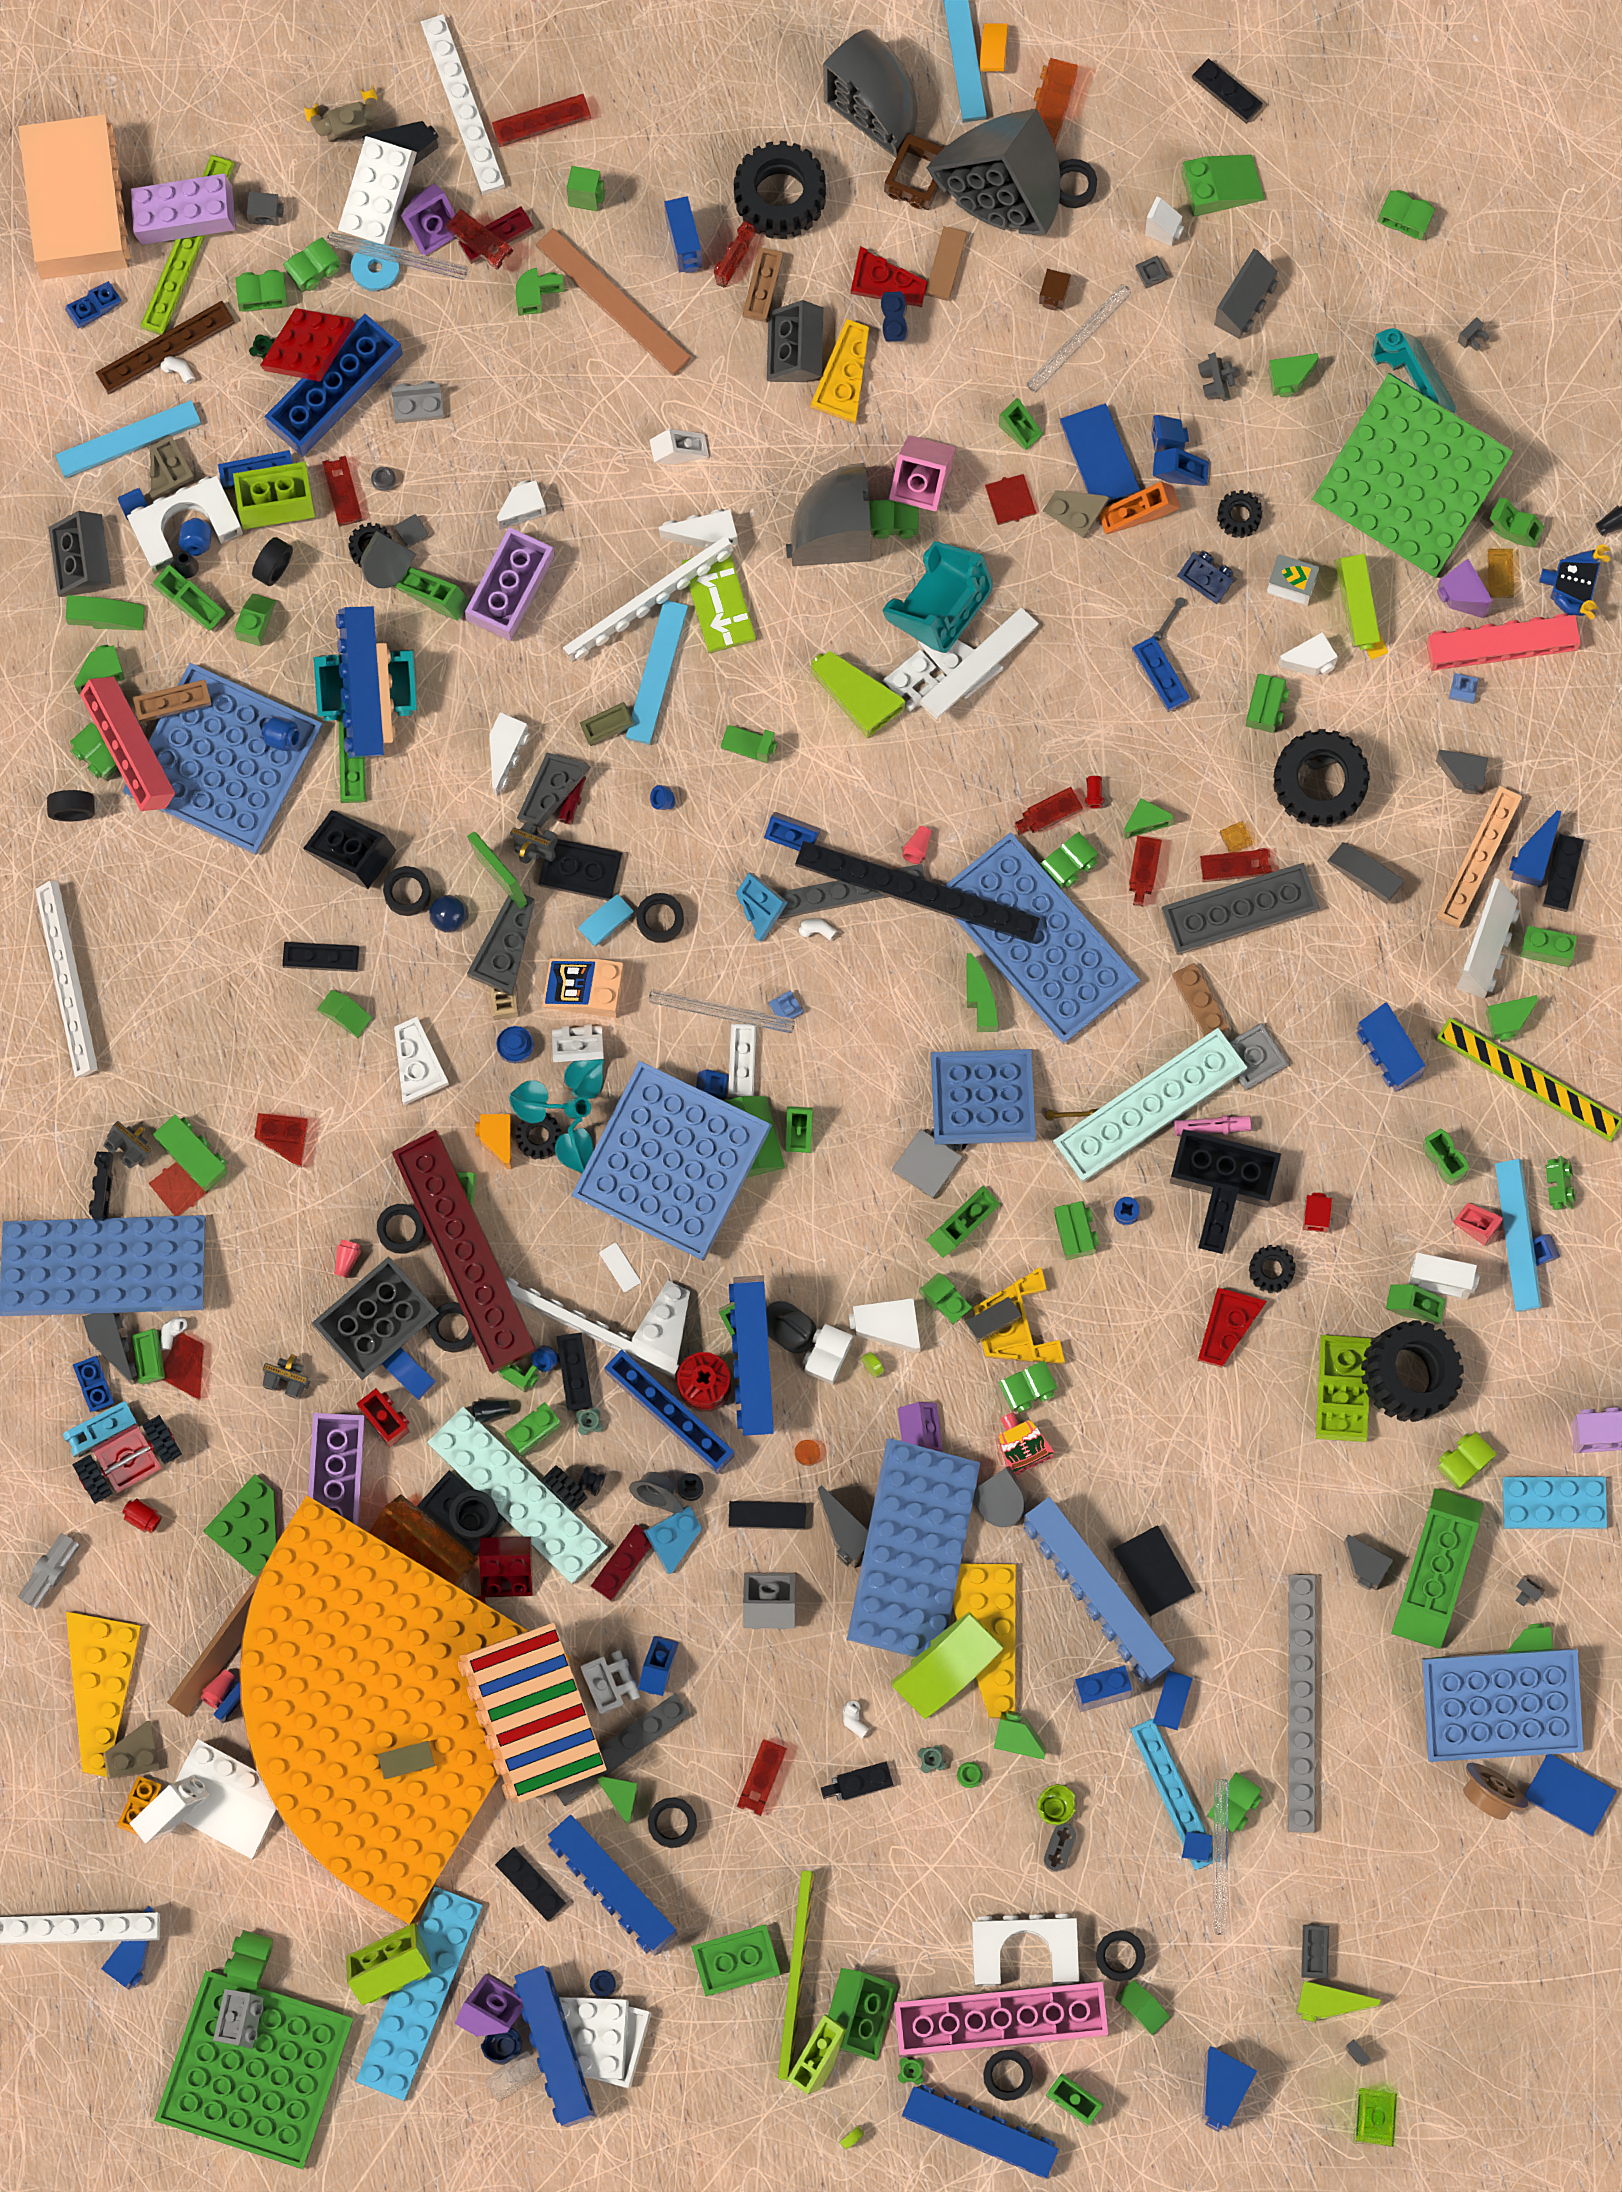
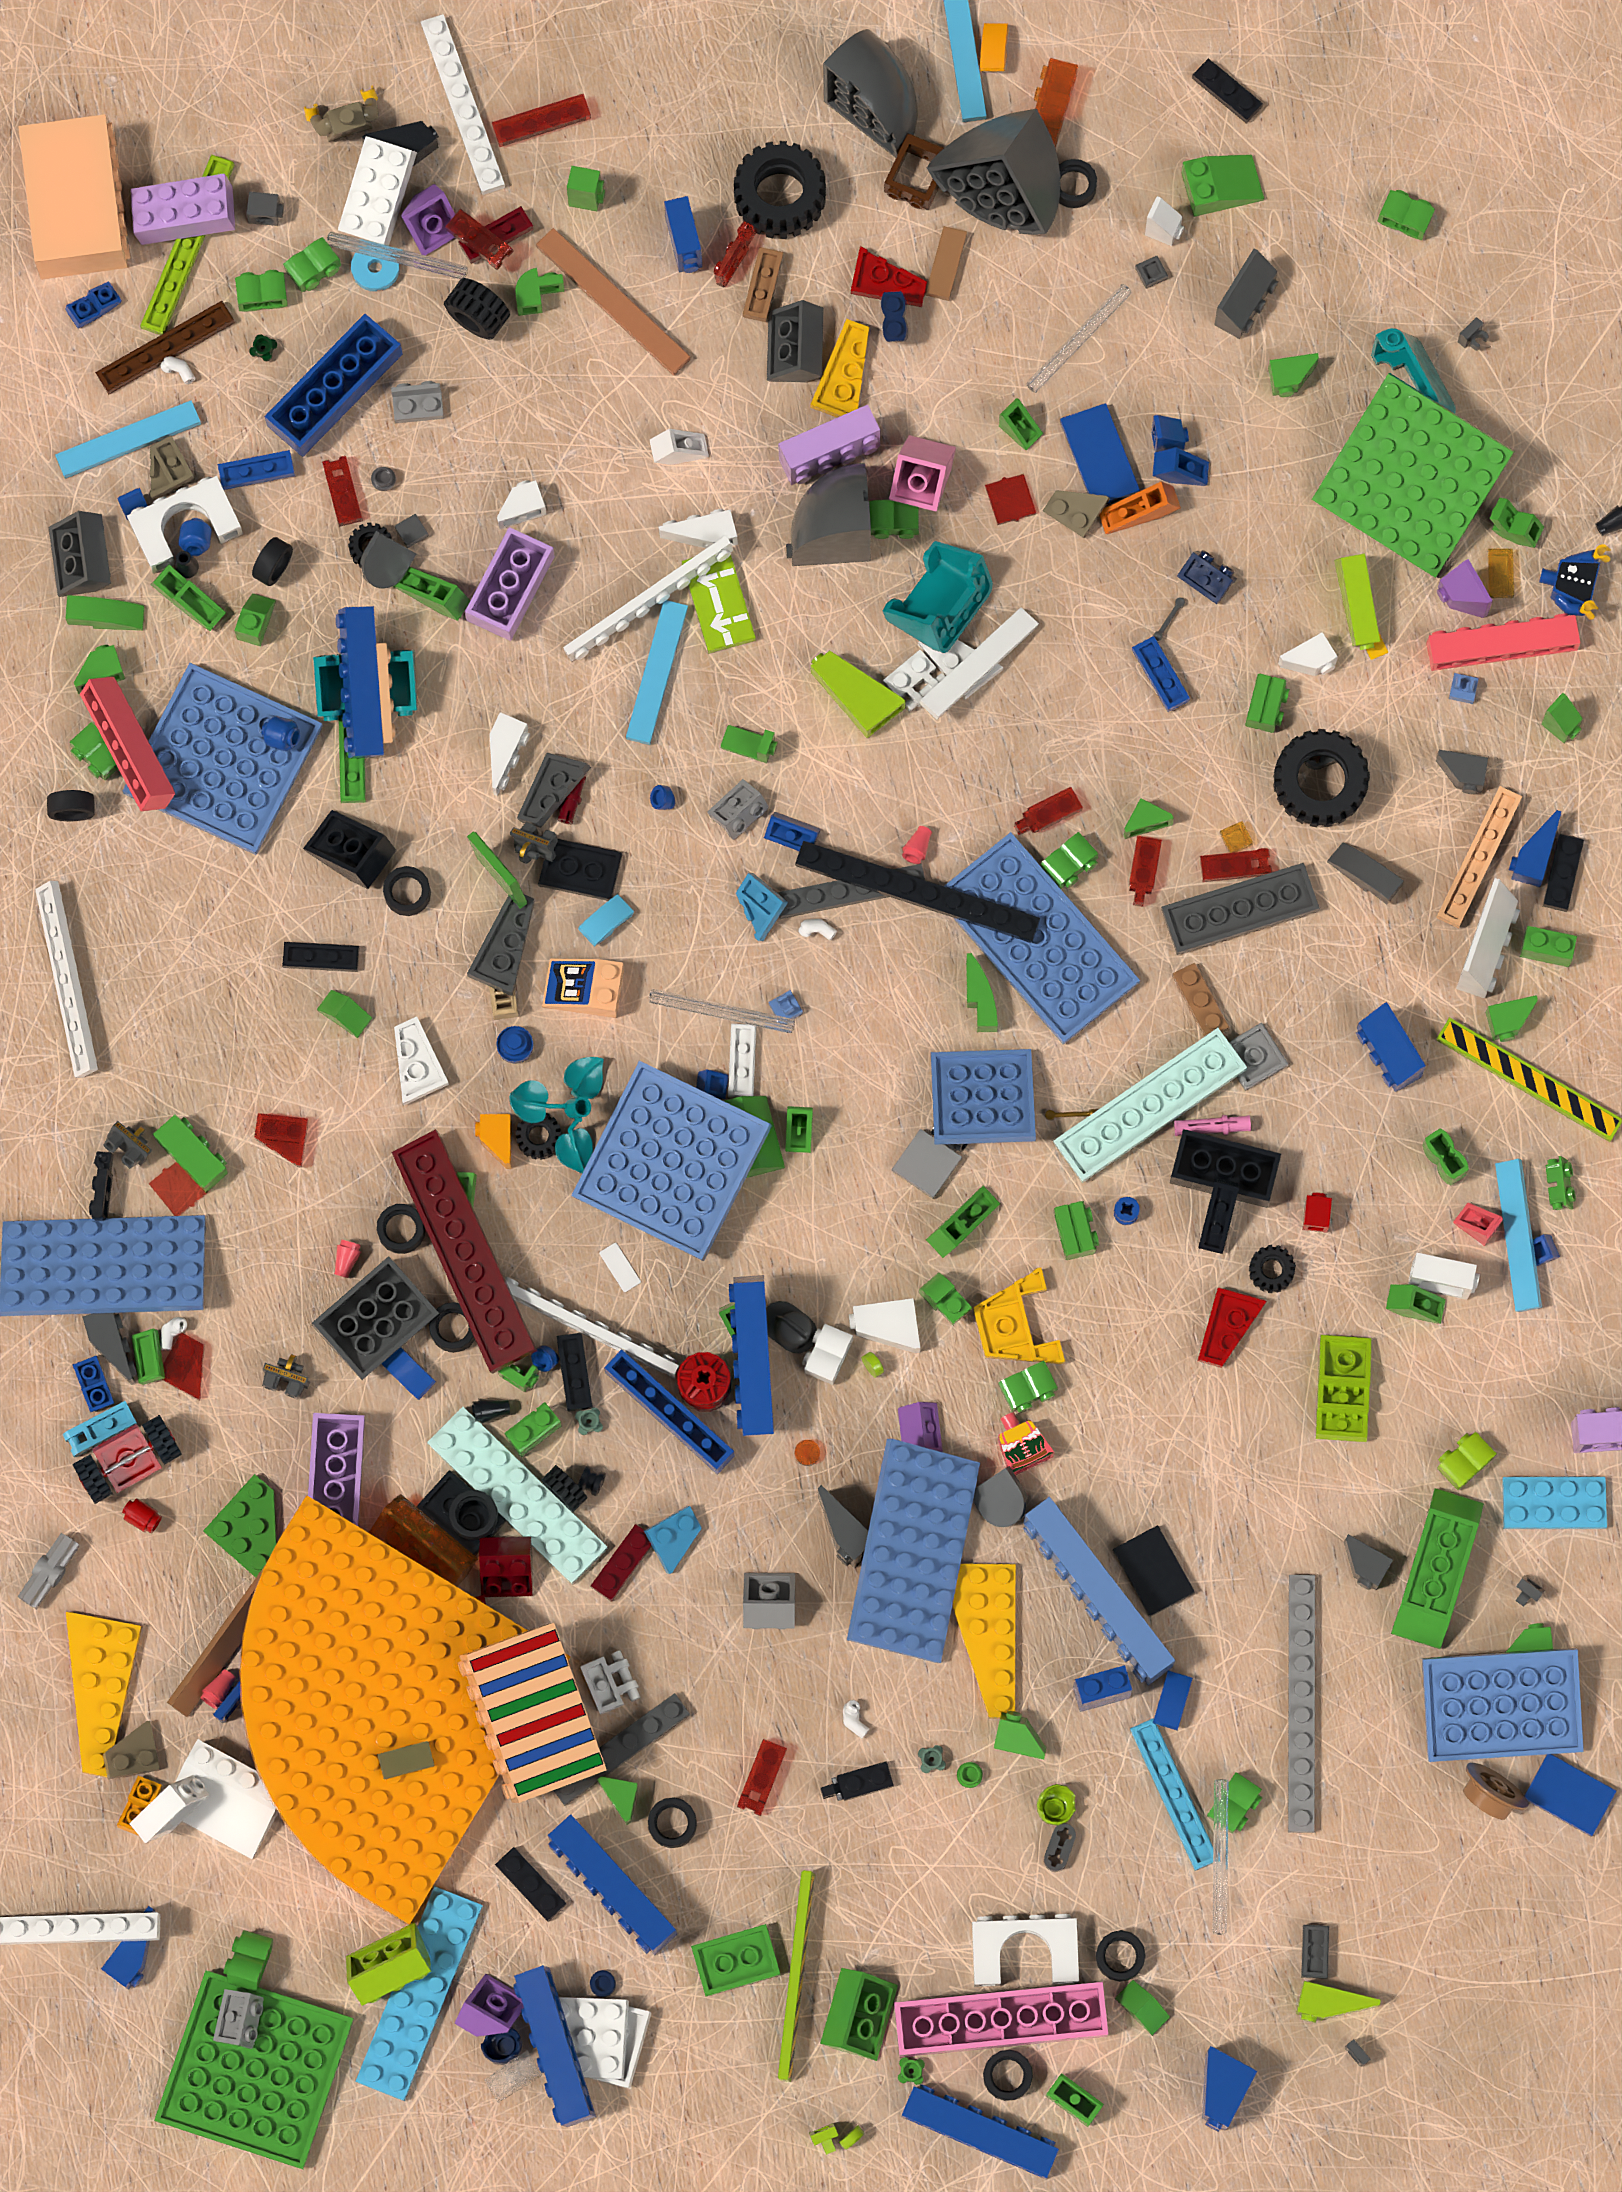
medium nougat plate [133,679,212,723] -> none
lime slope [233,461,315,530] -> none
red plate [260,308,355,381] -> none
red brick [356,1388,410,1448] -> none
dark blue hair [429,895,469,933] -> none
white plate [552,1024,604,1062] -> none
olive tile [580,702,635,746] -> none
dark grey piece [629,1472,683,1513] -> none
white wing [632,1280,690,1365] -> none
black tyre [637,893,684,943] -> none
blue slope [638,1636,679,1696] -> none
black wheel [678,1473,704,1502] -> none
black tile [728,1501,806,1530] -> none
lime slope [787,2014,846,2095] -> none
lime slope [891,1612,1003,1719] -> none
dark grey slope [965,1297,1022,1343] -> none
reddish brown brick [1039,268,1071,310] -> none
red pin [1085,775,1105,809] -> none
blue slope [1182,1832,1213,1863] -> none
dark grey hips [1198,352,1240,401] -> none
black tyre [1217,490,1263,538] -> none
piece [1267,554,1319,606] -> none
clear neon green slope [1353,2088,1397,2147] -> none
black tyre [1361,1320,1464,1422] -> none
none -> black tyre [444,278,510,340]
none -> light grey bracket [707,779,768,840]
none -> lavender brick [778,405,880,485]
none -> lime tile [809,2123,838,2155]
none -> bright green slope [1541,693,1583,743]

